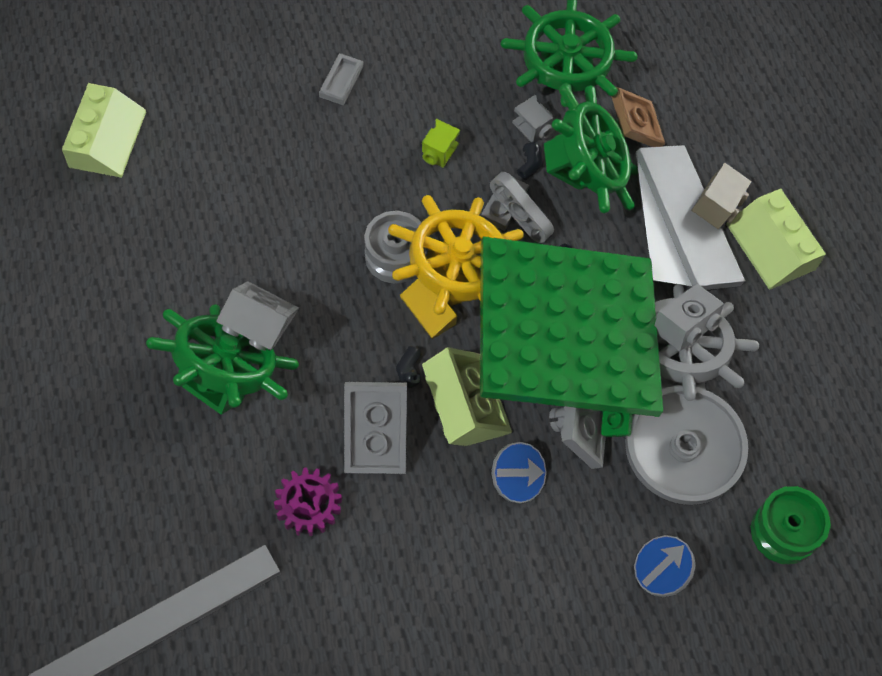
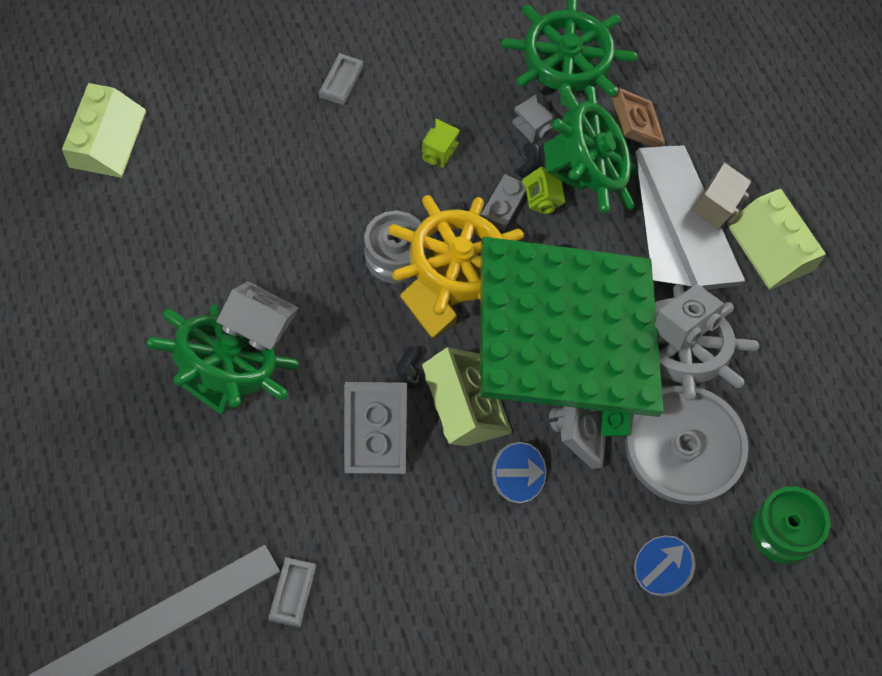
magenta gear [274,468,342,536] -> none
light grey beam [490,172,554,243] -> none
none -> light grey tile [268,557,316,628]
none -> lime window [522,167,565,214]

